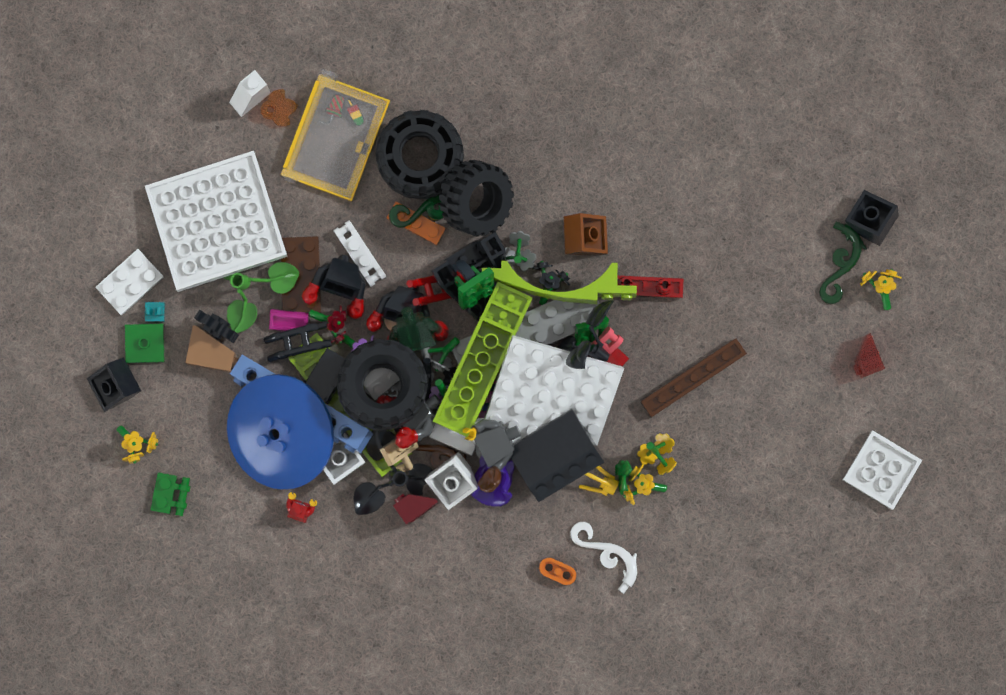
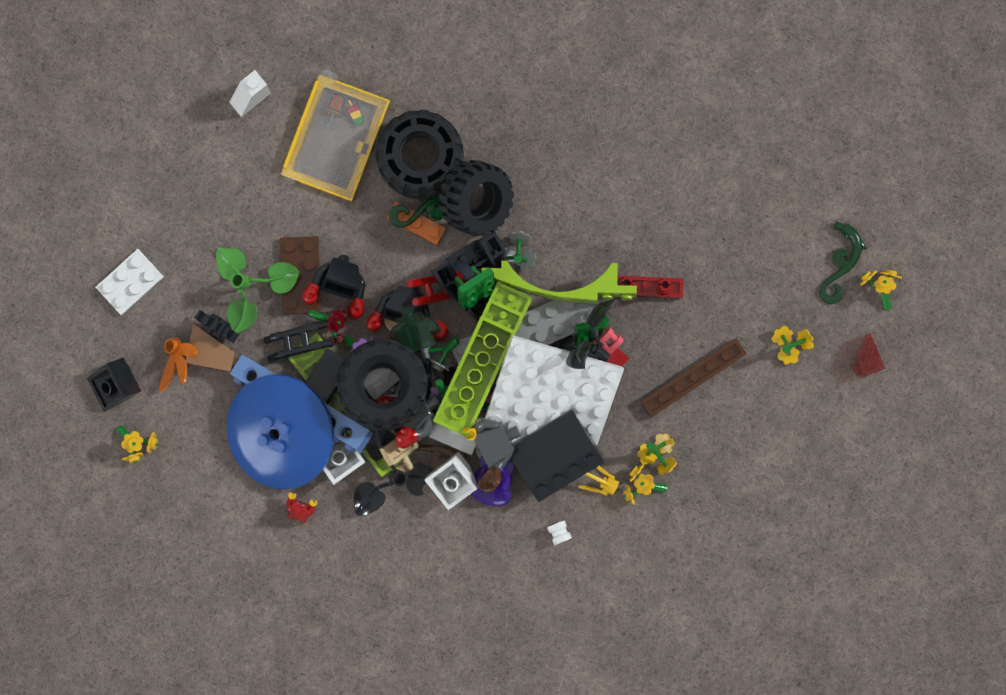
green plate [125,324,165,363] -> none
white plate [145,151,288,292] -> none
teal tile [145,302,165,322] -> none
green plate [151,473,191,516] -> none
clear orange plate [260,89,298,126] -> none
dark pink tile [269,309,309,331] -> none
white plate [333,220,387,287] -> none
dark red slope [393,494,439,526] -> none
black plant [532,261,570,305] -> none
orange plate [539,558,576,585] -> none
dark orange slope [564,213,608,255] -> none
white plant [570,522,637,594] -> none
green plate [615,460,632,495] -> none
white plate [843,430,922,510] -> none
black slope [845,190,899,246] -> none
none -> orange plant [159,337,198,392]
none -> white wheel [547,520,572,545]
none -> yellow plant [772,326,814,365]

